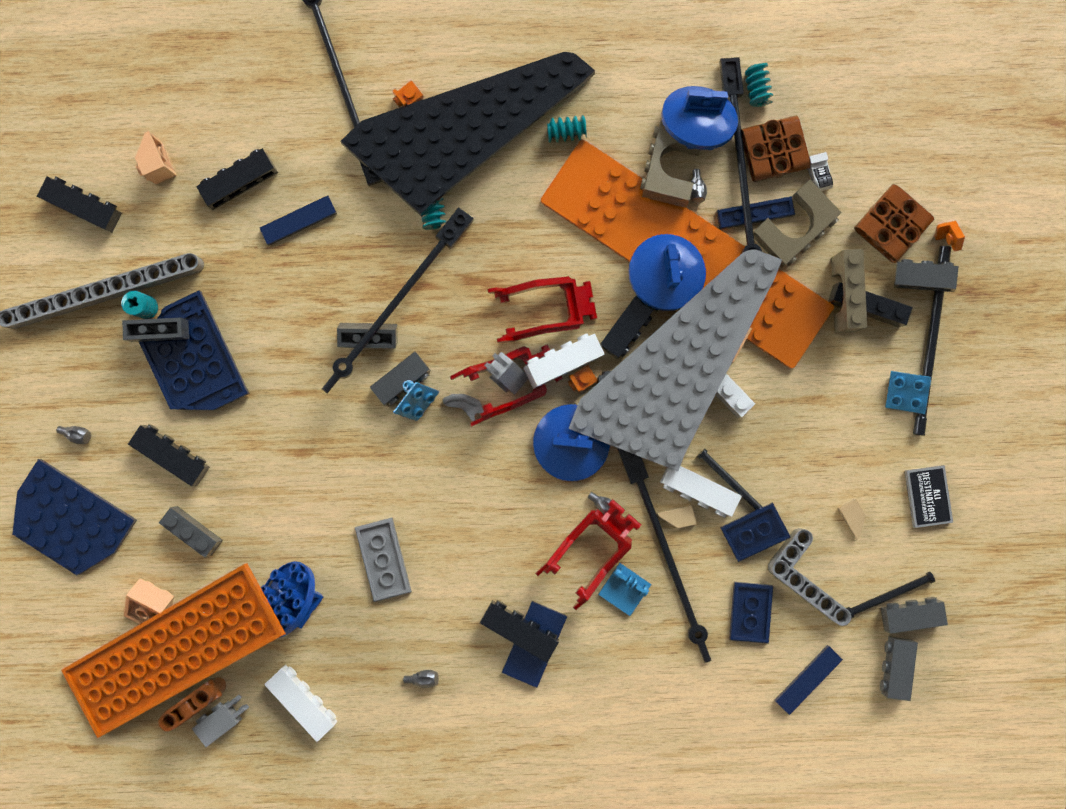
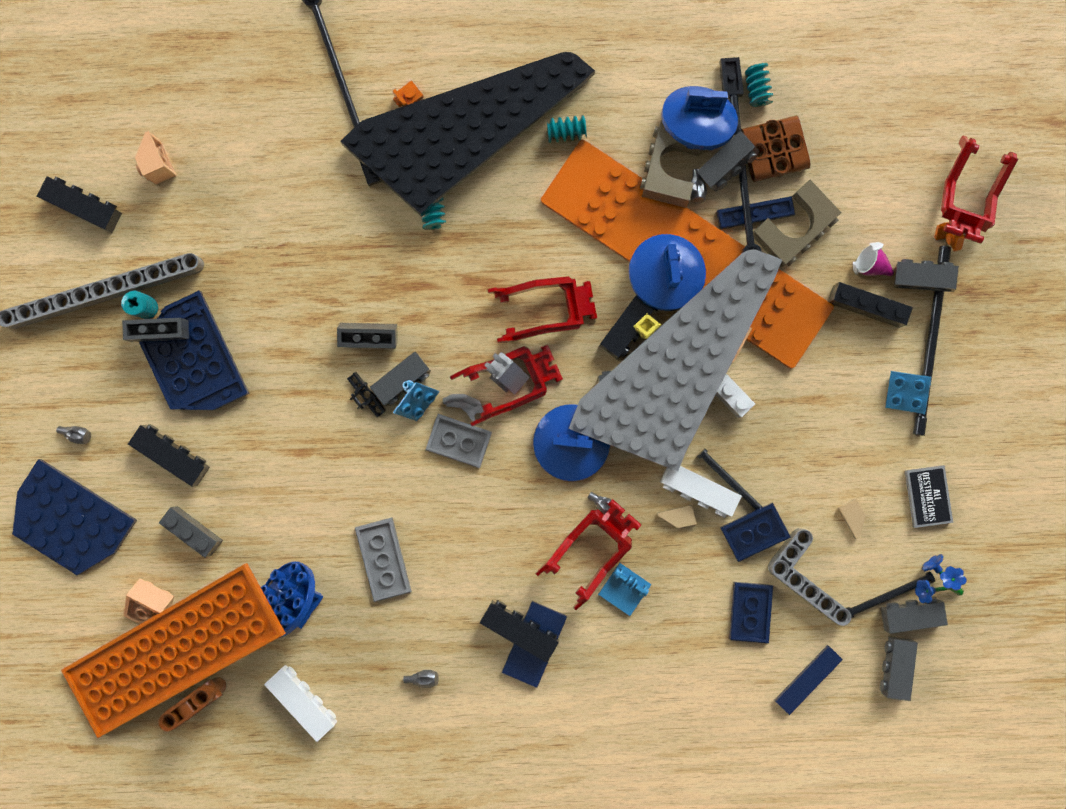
light grey hinge [192,694,249,747] -> none
black brick [196,148,278,210] -> none
dark blue tile [259,195,337,246] -> none
black bar [322,207,474,394] -> none
white brick [523,333,605,389] -> none
orange bracket [568,365,598,393] -> none
black bar [617,448,711,663] -> none
leg [808,152,833,191] -> none
dark tan arch [831,249,867,333] -> none
dark orange connector [854,184,934,263] -> none
none -> black piece [347,372,386,417]
none -> light grey tile [425,414,492,468]
none -> light yellow slope [634,313,661,339]
none -> dark grey brick [697,131,760,192]
none -> hat [853,242,894,276]
none -> blue plant [915,554,967,603]
none -> red piece [941,135,1019,244]

